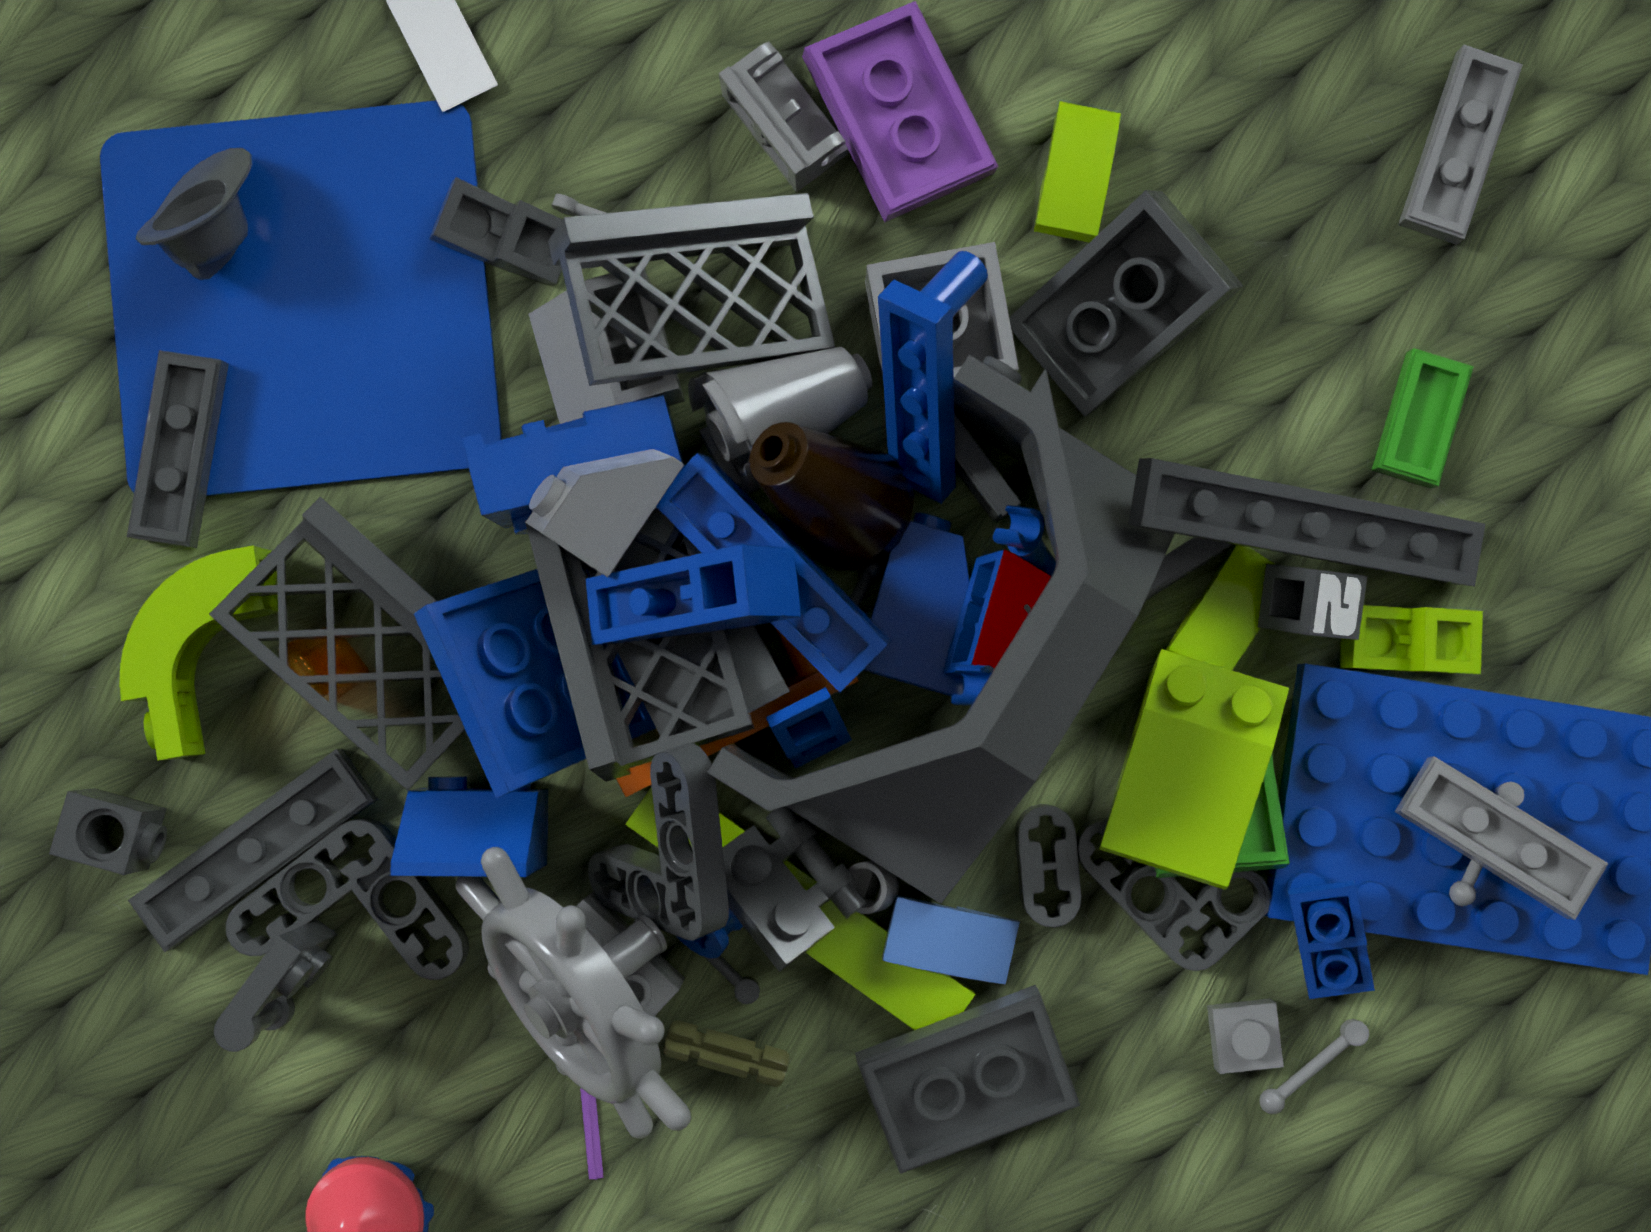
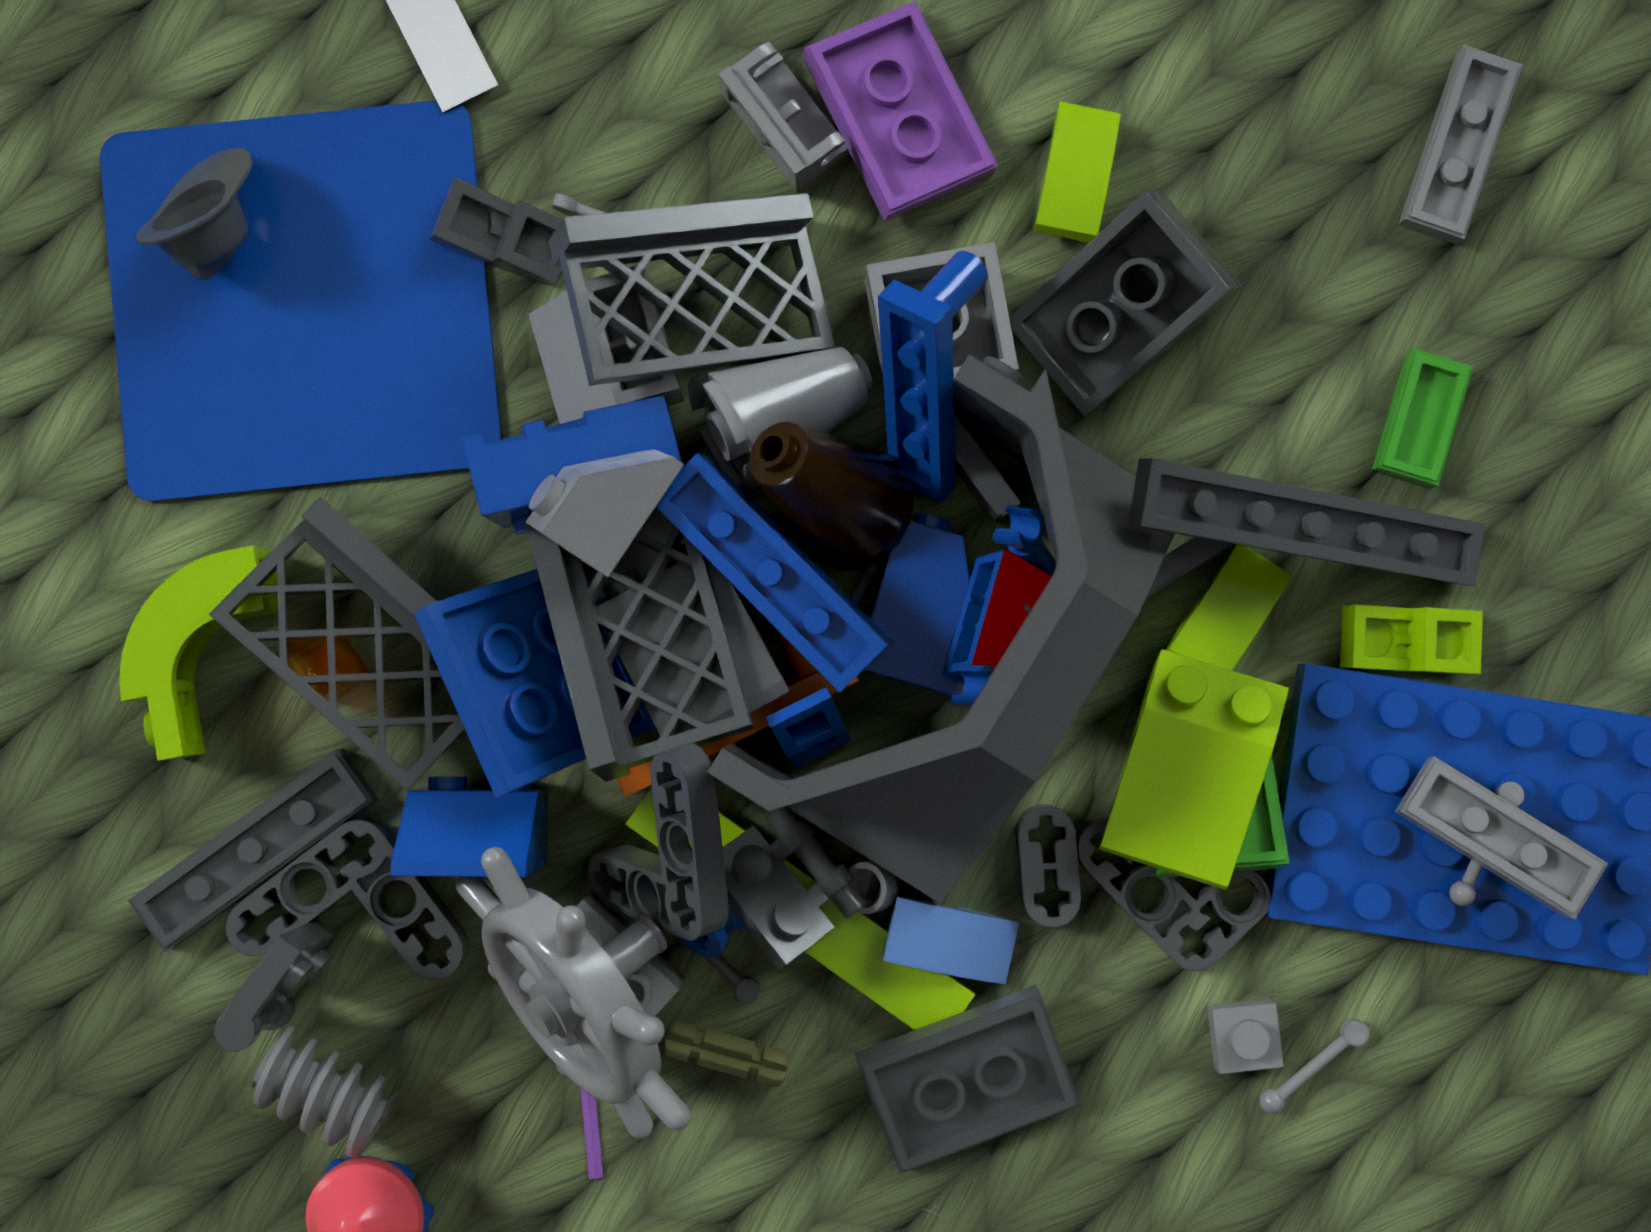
dark grey brick [49,788,167,875] -> none
dark grey tile [127,350,229,548] -> none
blue slope [586,544,801,645] -> none
dark grey brick [1257,564,1368,640] -> none
blue slope [1288,880,1375,999] -> none
none -> light grey piece [252,1025,401,1159]

